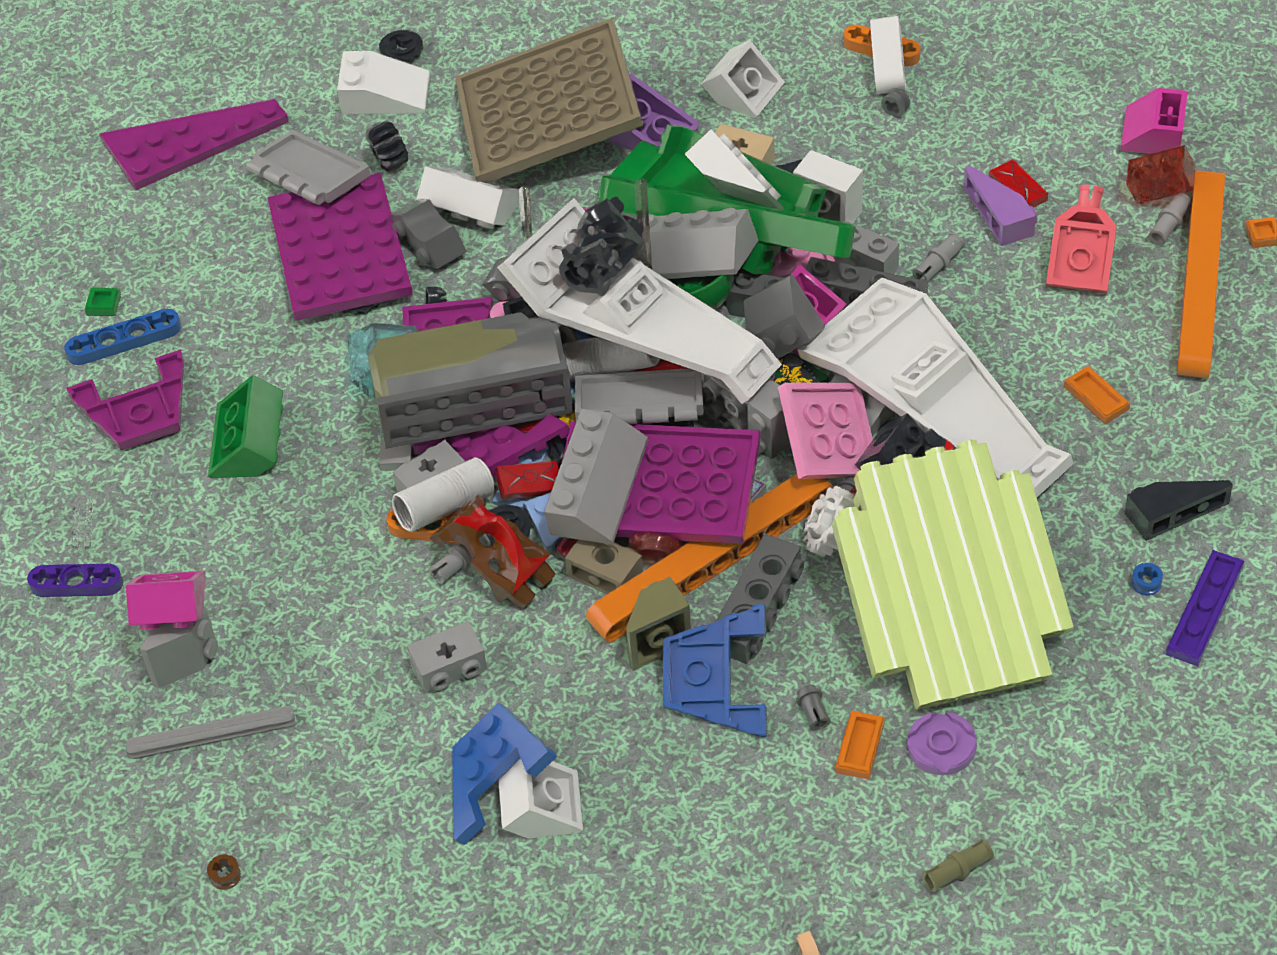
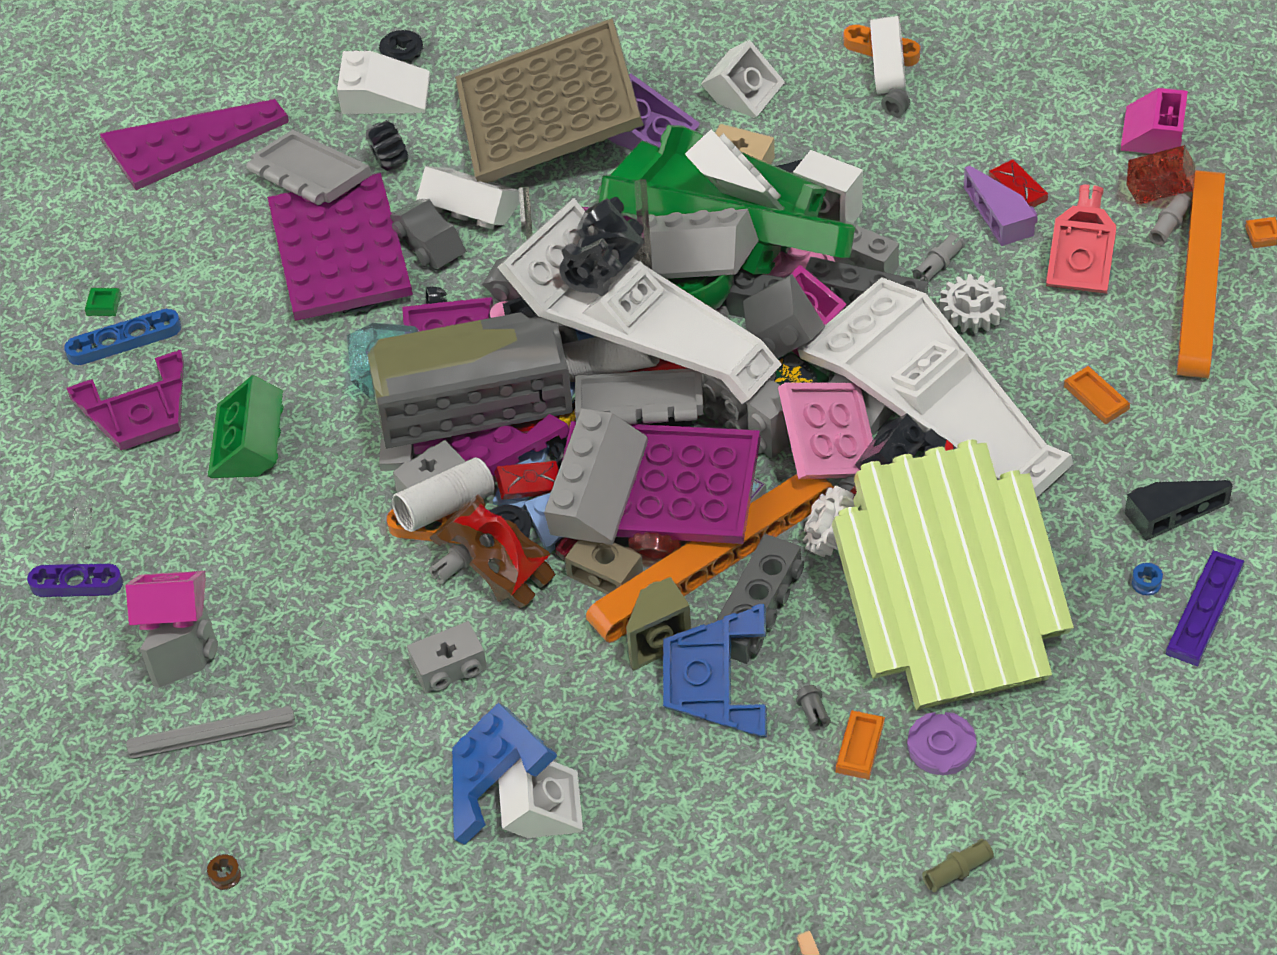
none -> white gear [939,274,1007,333]

